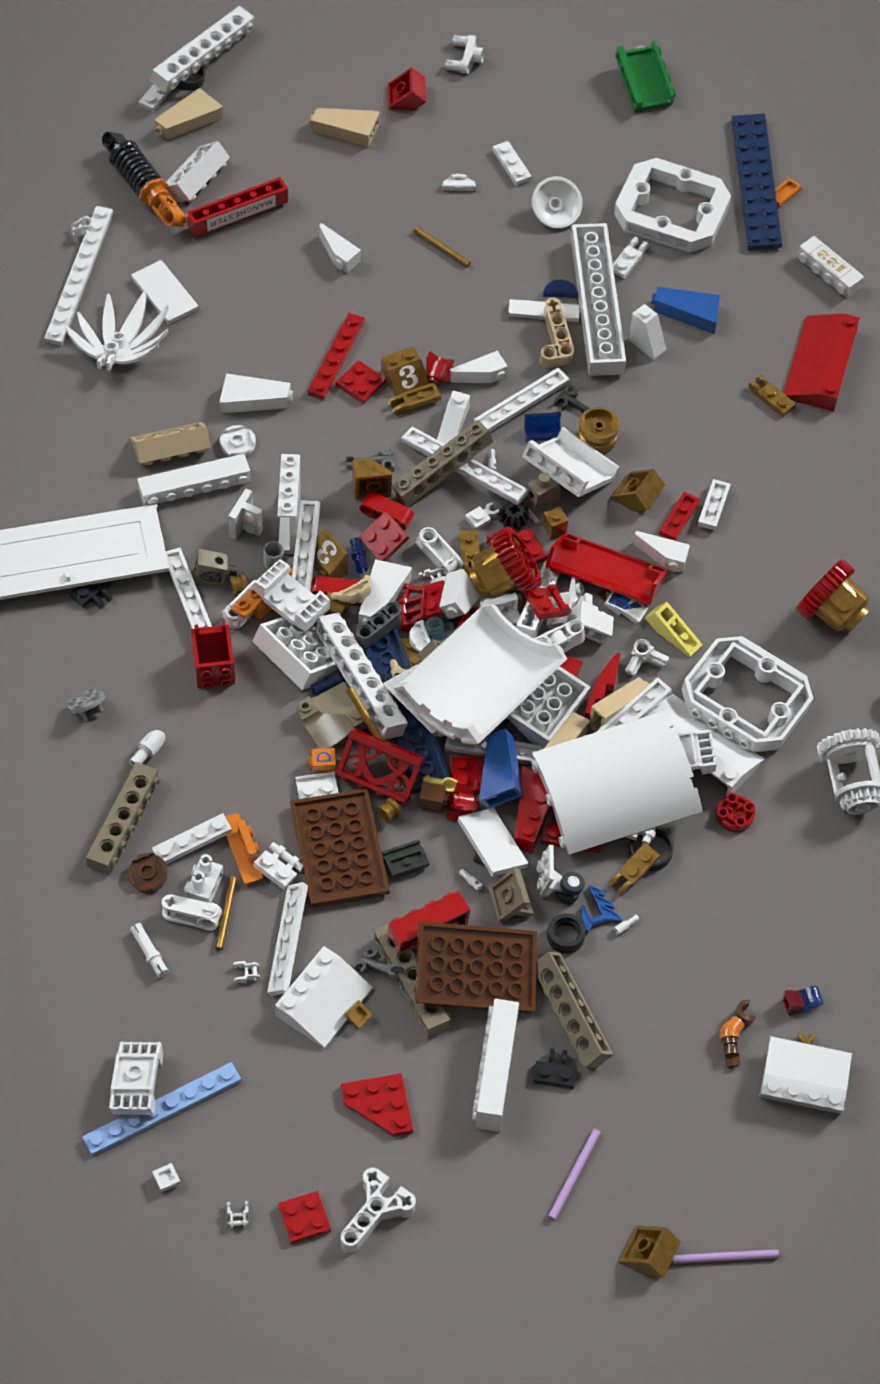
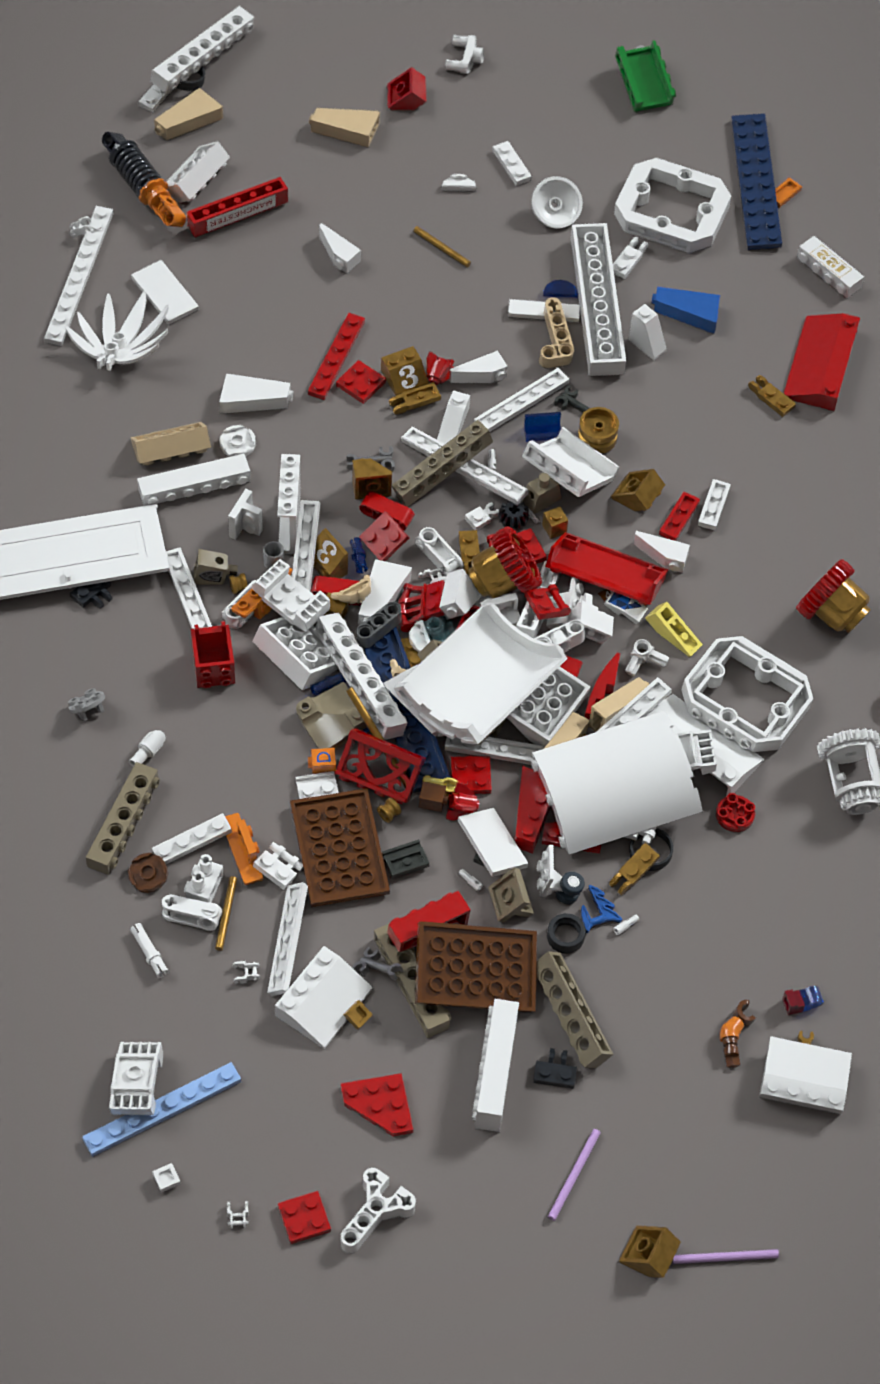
blue slope [479,729,524,809] -> none

